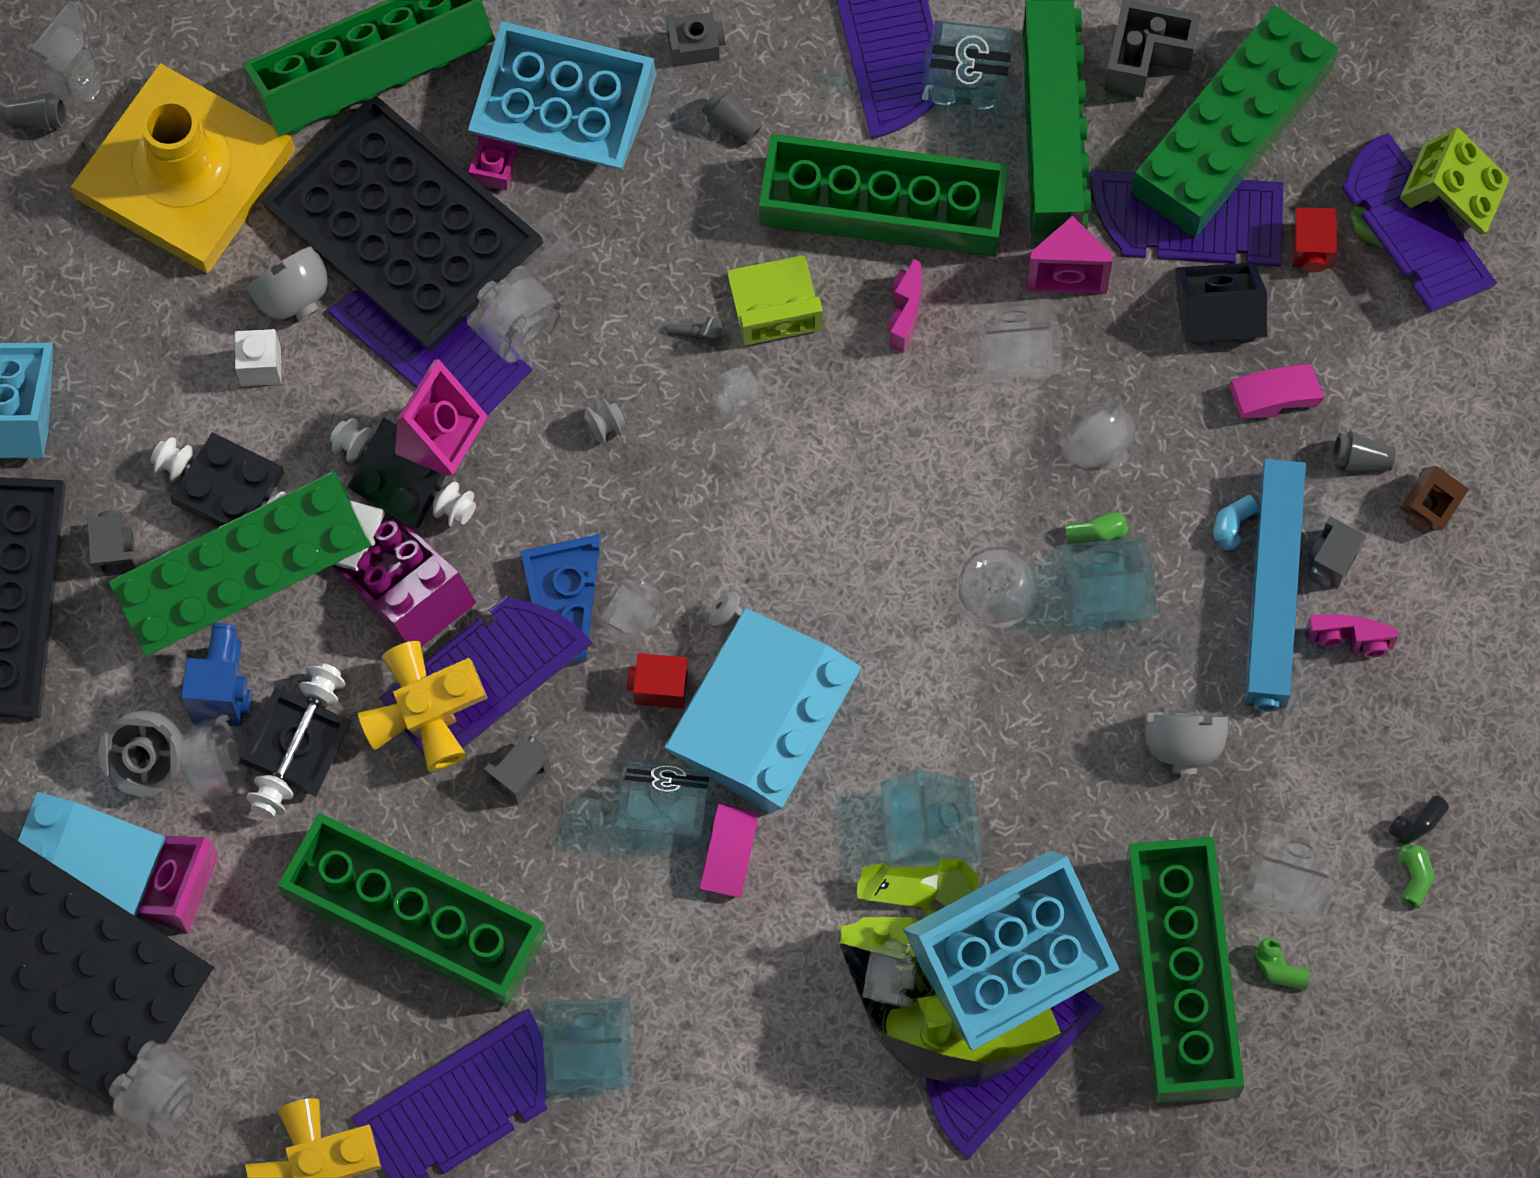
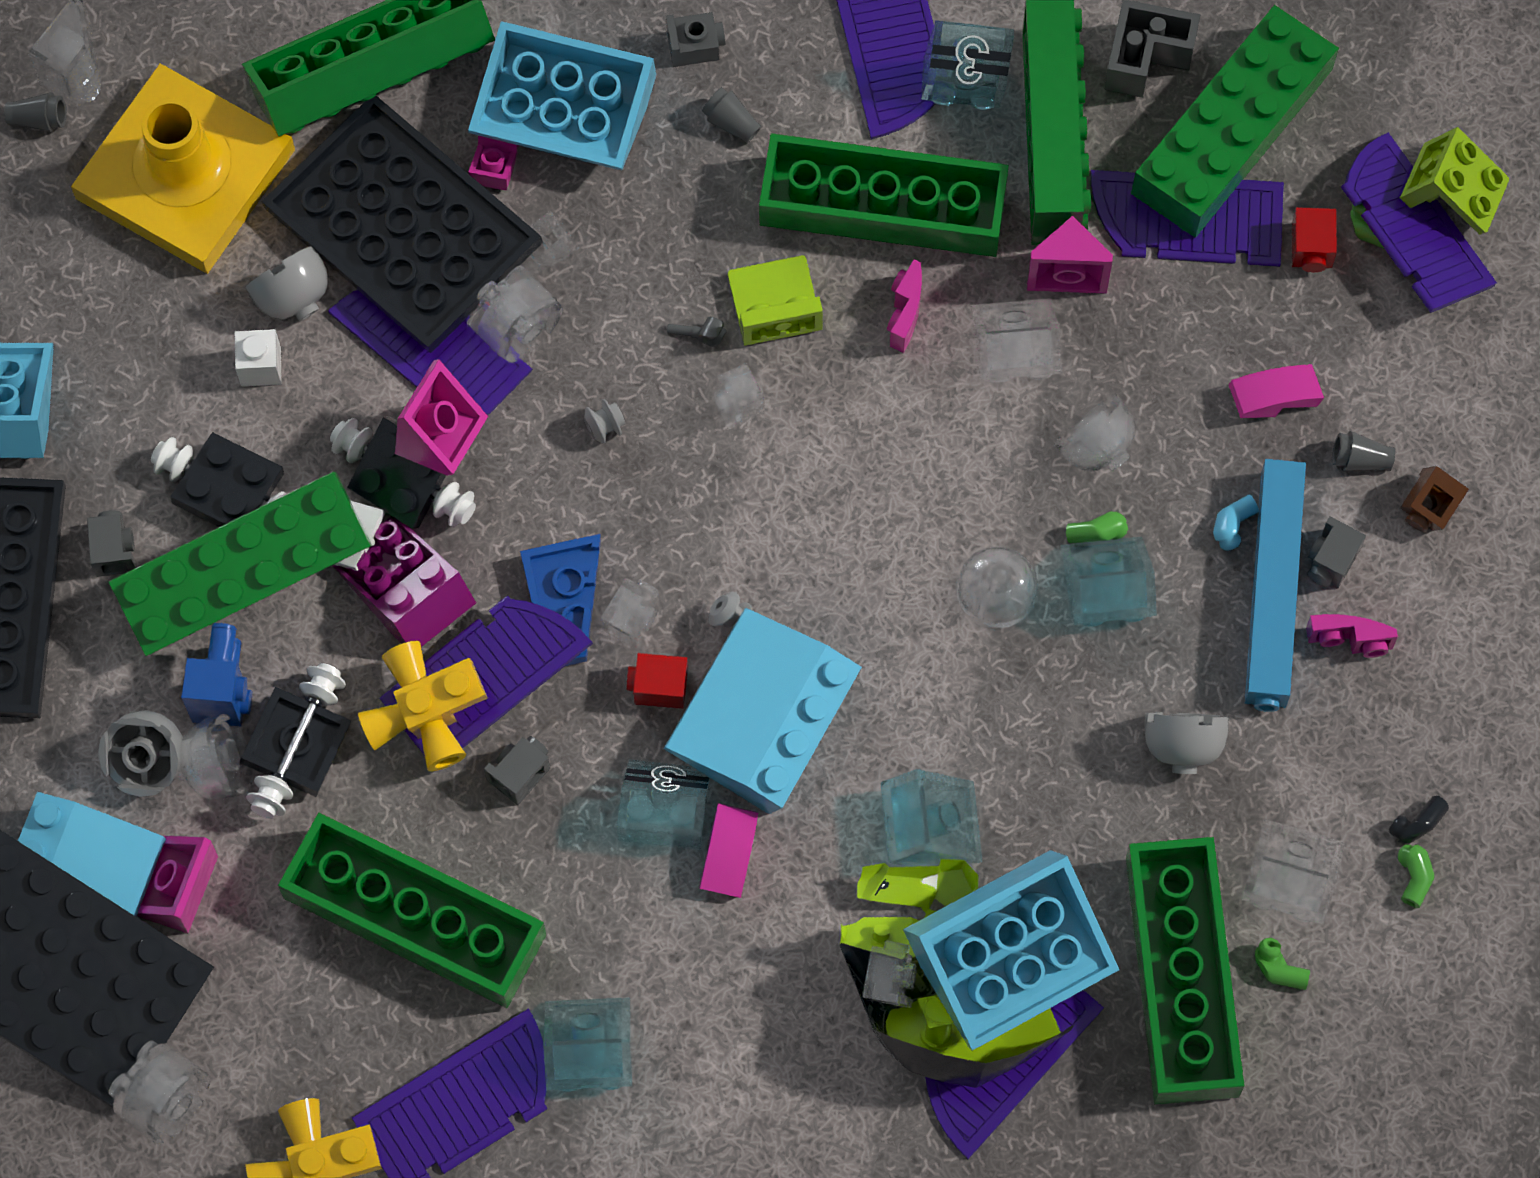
black slope [1175,263,1267,346] -> none

